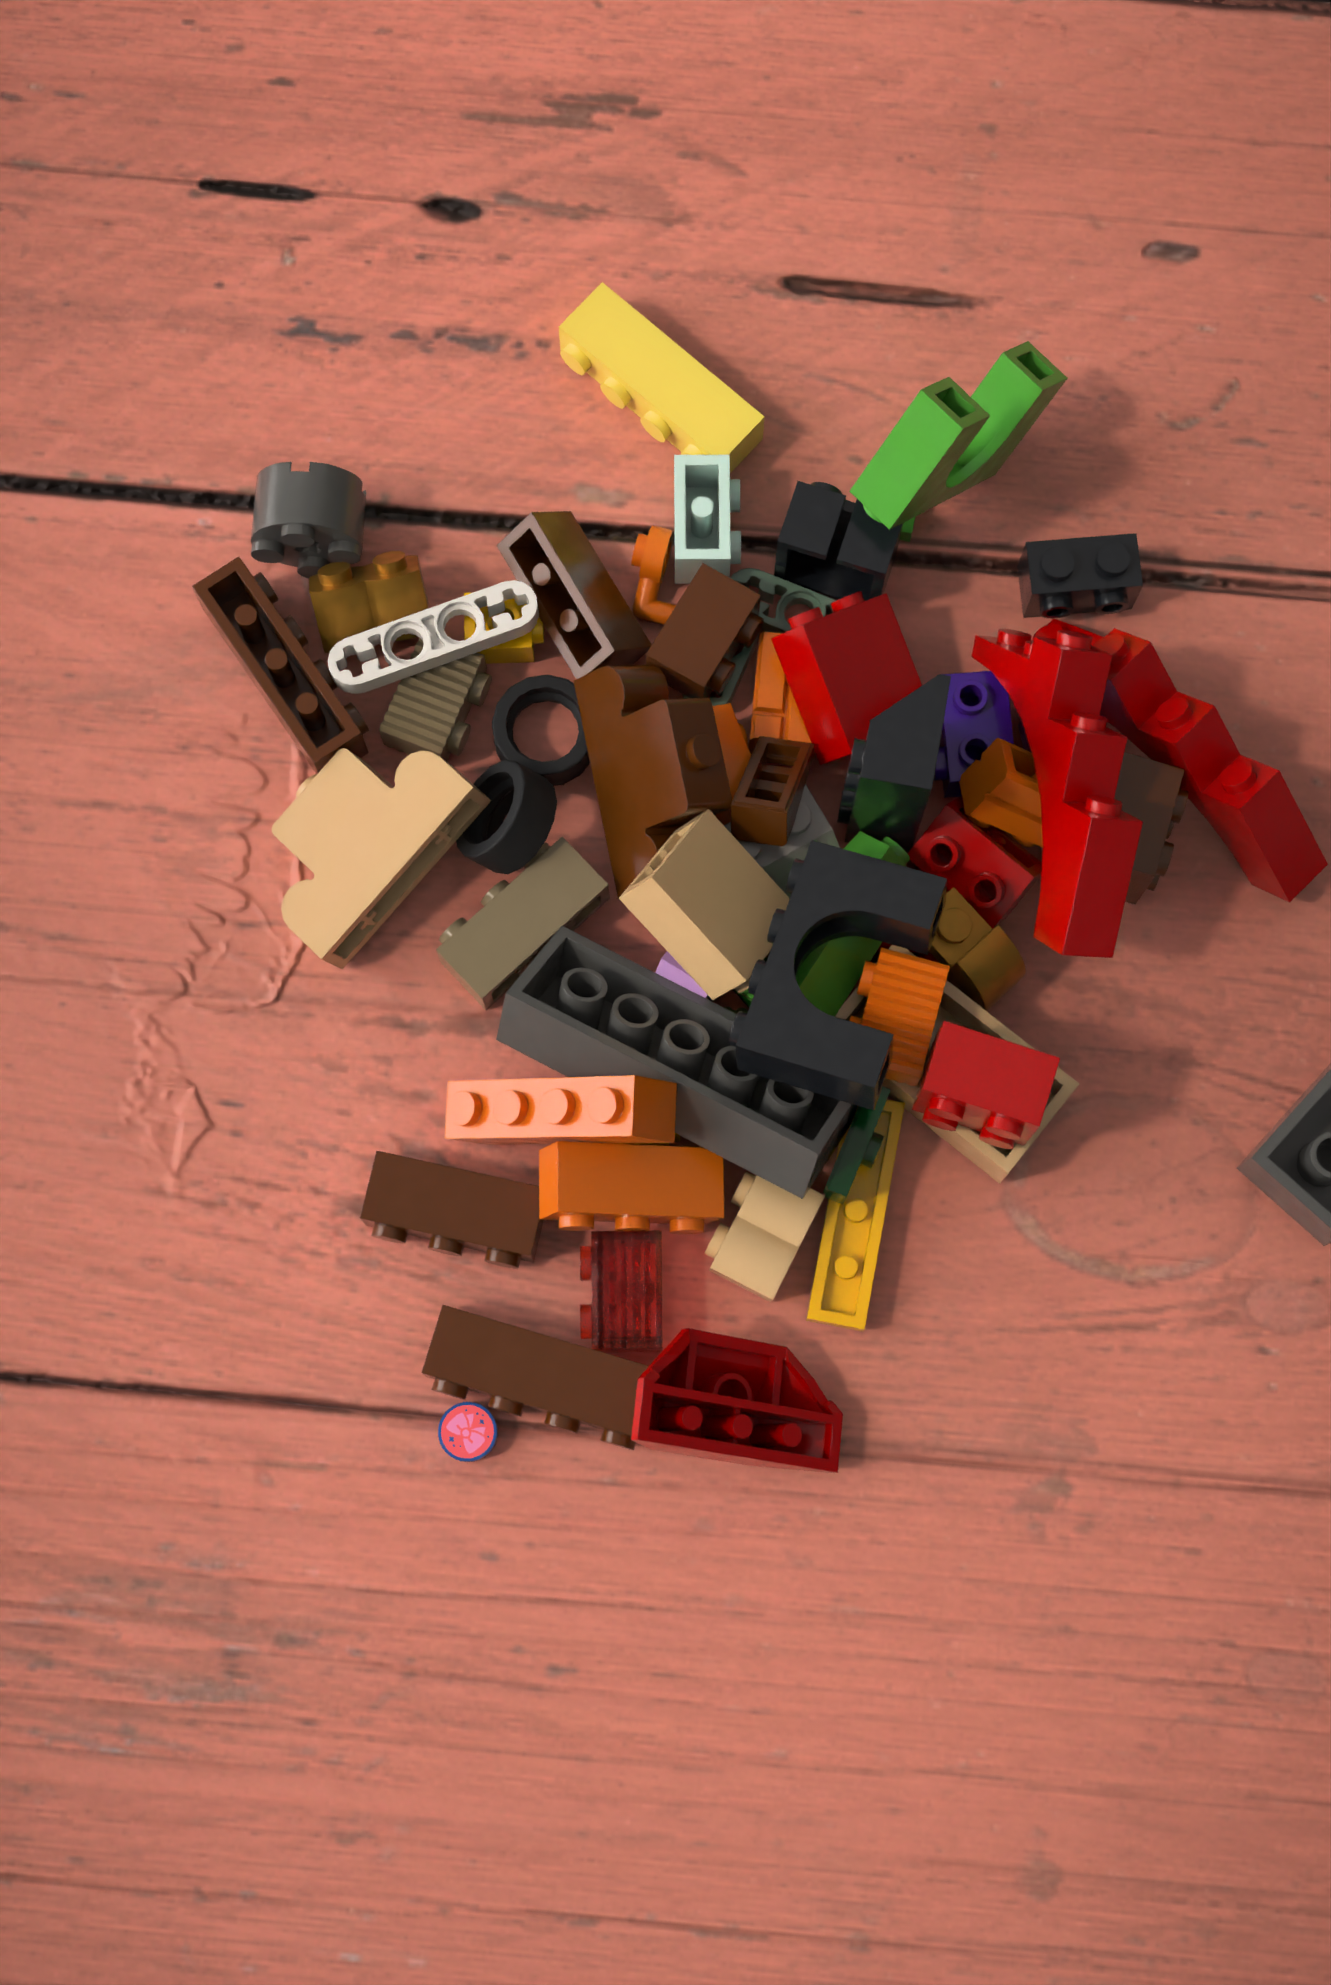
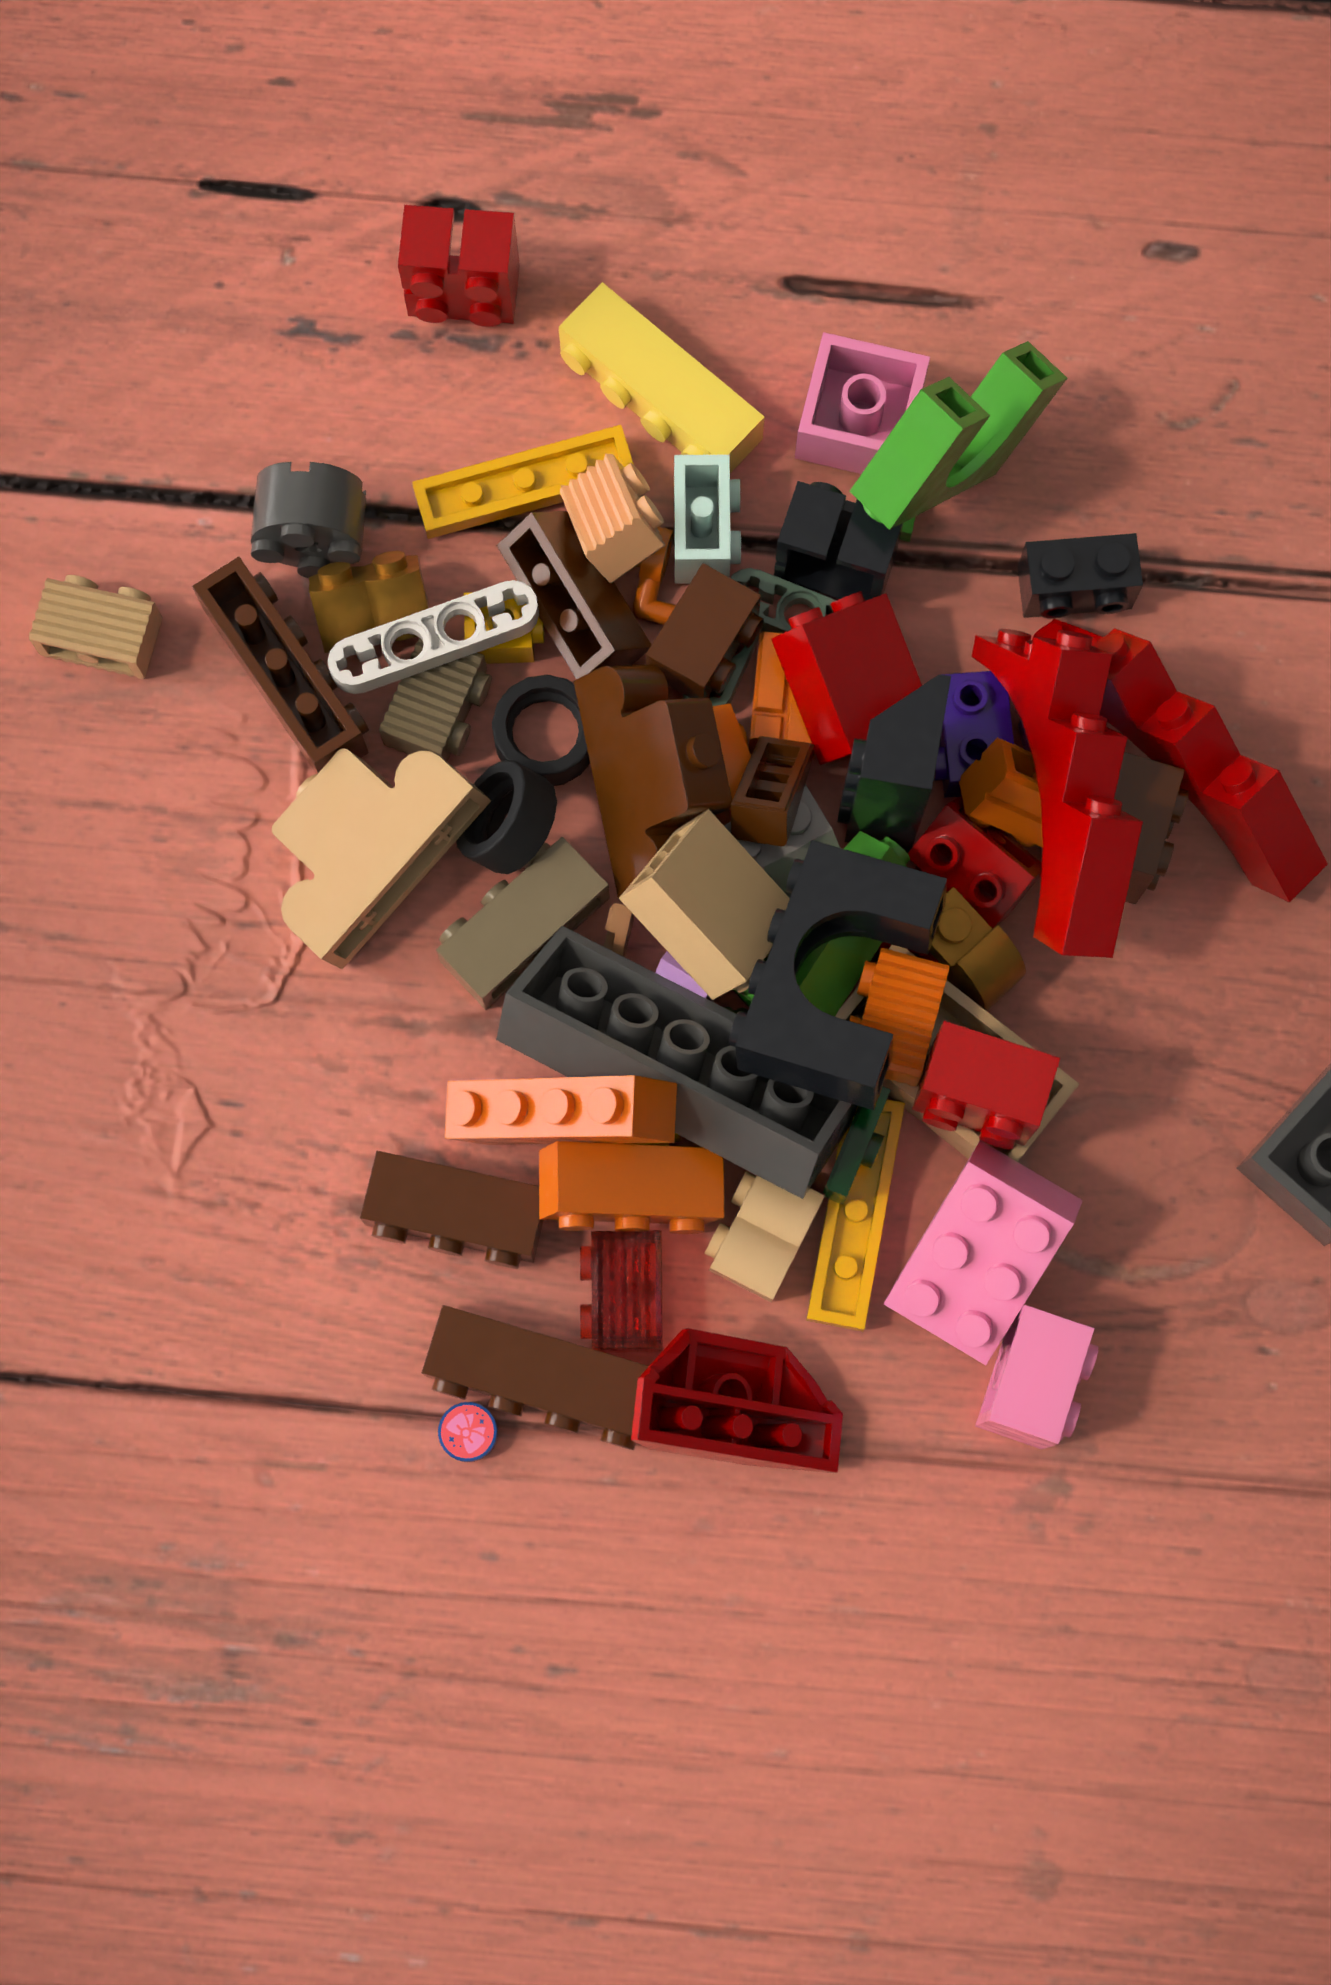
none -> tan brick [29,575,163,679]
none -> red piece [398,205,520,327]
none -> yellow plate [412,424,634,539]
none -> light nougat brick [560,454,665,583]
none -> medium nougat tile [604,903,634,957]
none -> bright pink brick [795,332,930,474]
none -> bright pink brick [884,1140,1083,1365]
none -> bright pink brick [975,1305,1098,1449]

